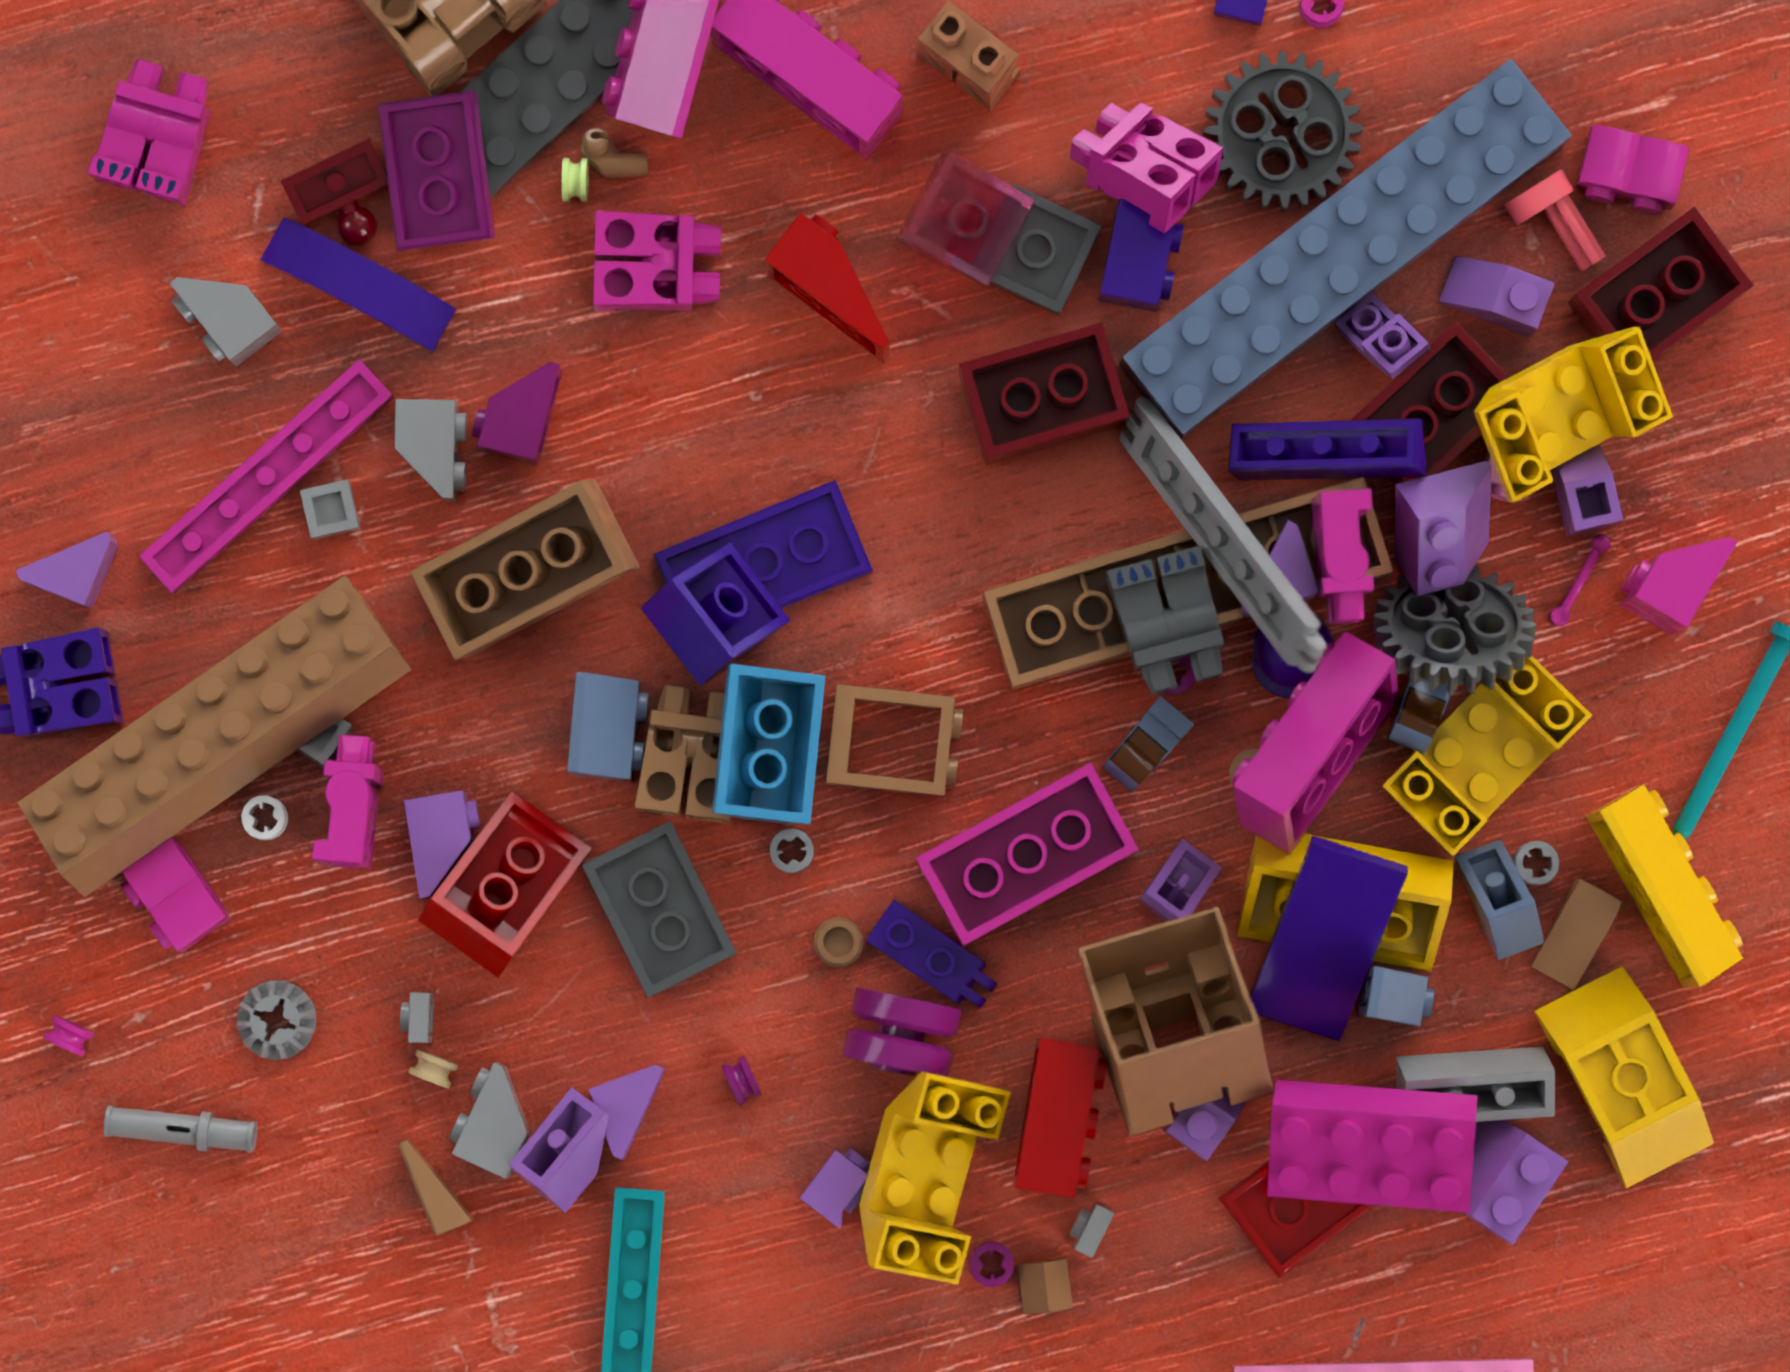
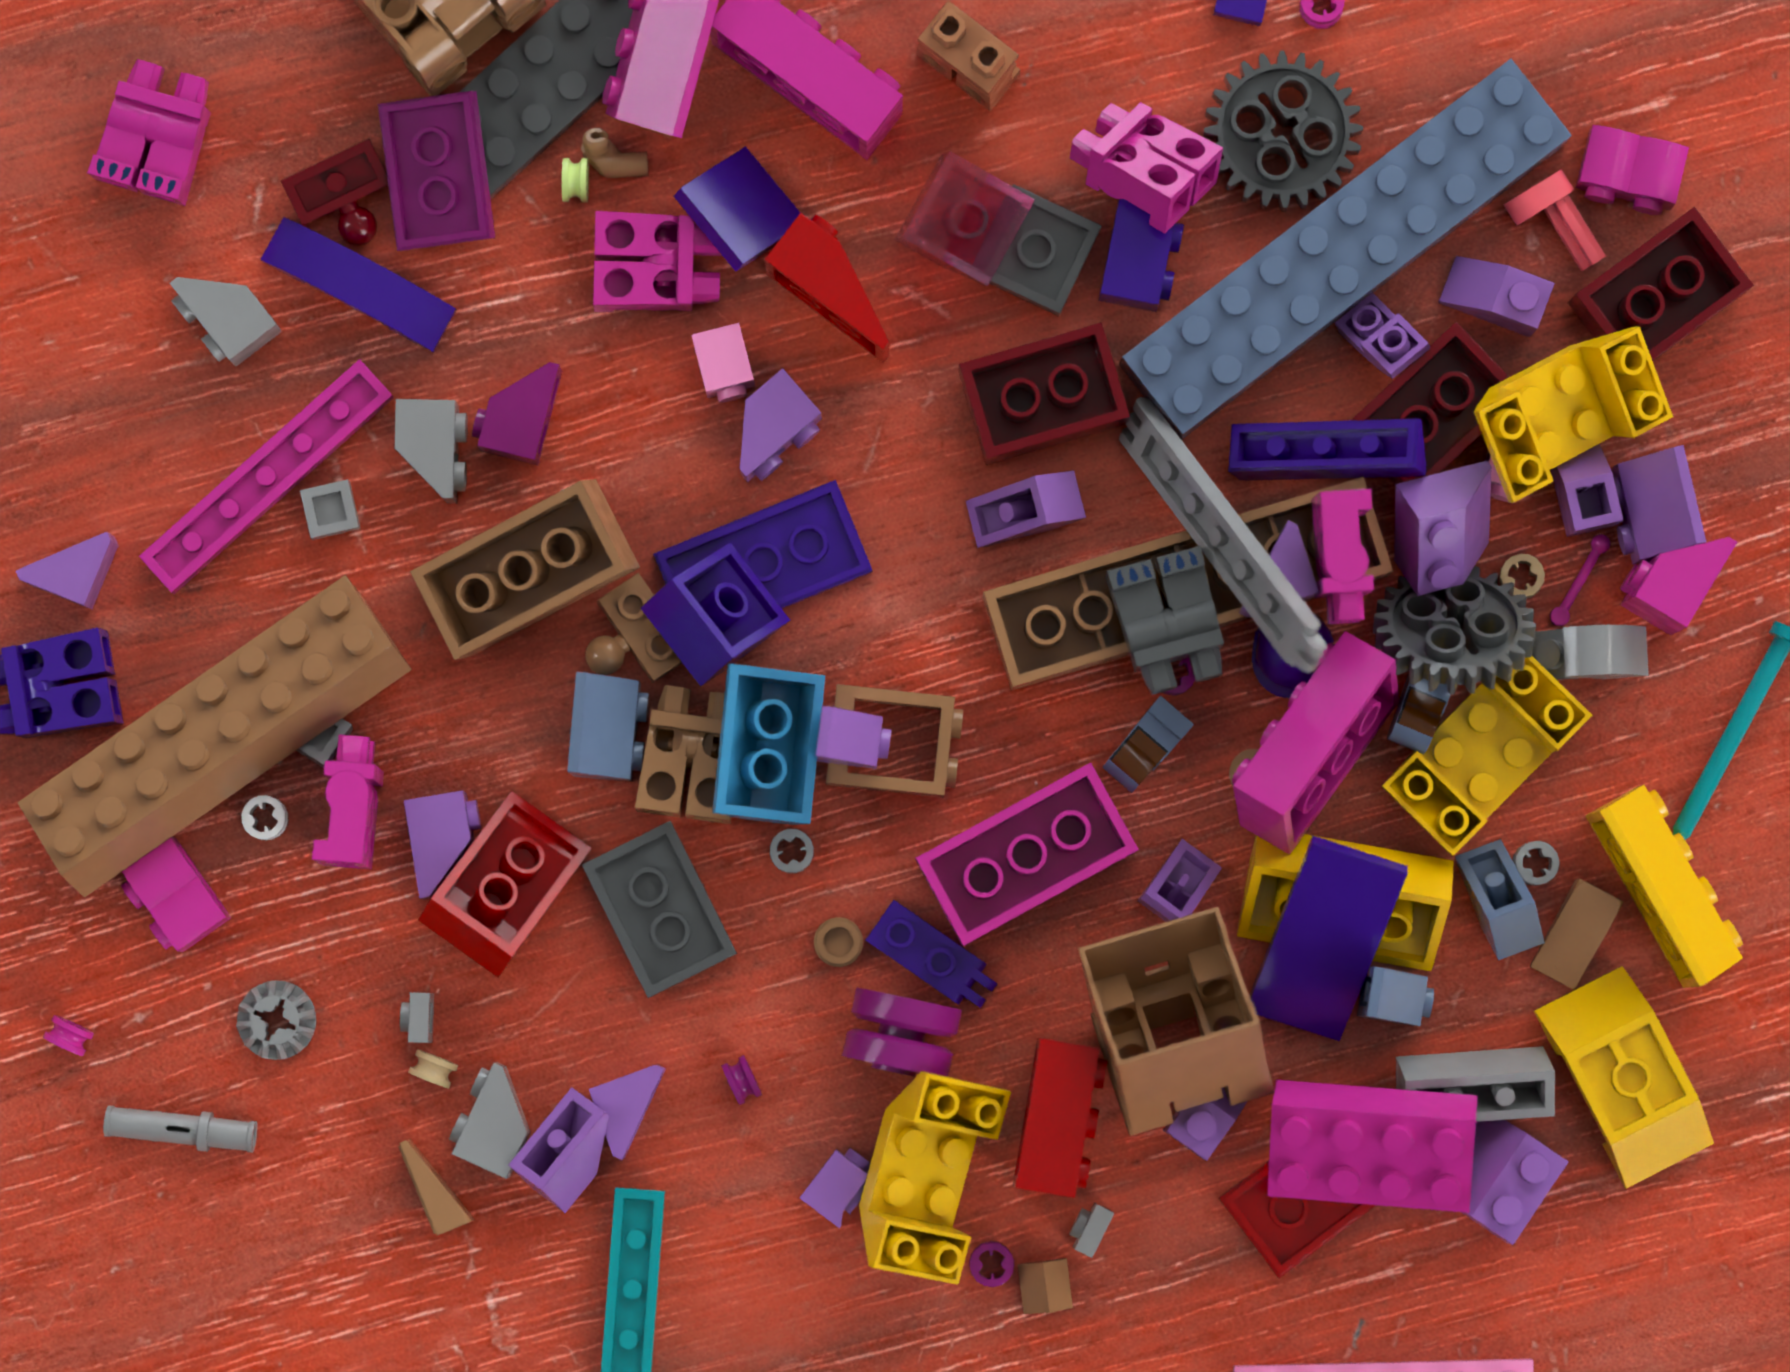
none -> medium nougat plate [585,573,682,683]
none -> dark purple tile [674,146,800,272]
none -> bright pink brick [691,323,755,403]
none -> medium lavender slope [740,368,822,482]
none -> medium lavender slope [816,706,892,769]
none -> medium lavender slope [966,470,1086,548]
none -> tan bush [1499,554,1545,599]
none -> light grey brick [1532,625,1649,680]
none -> medium lavender slope [1611,445,1706,565]

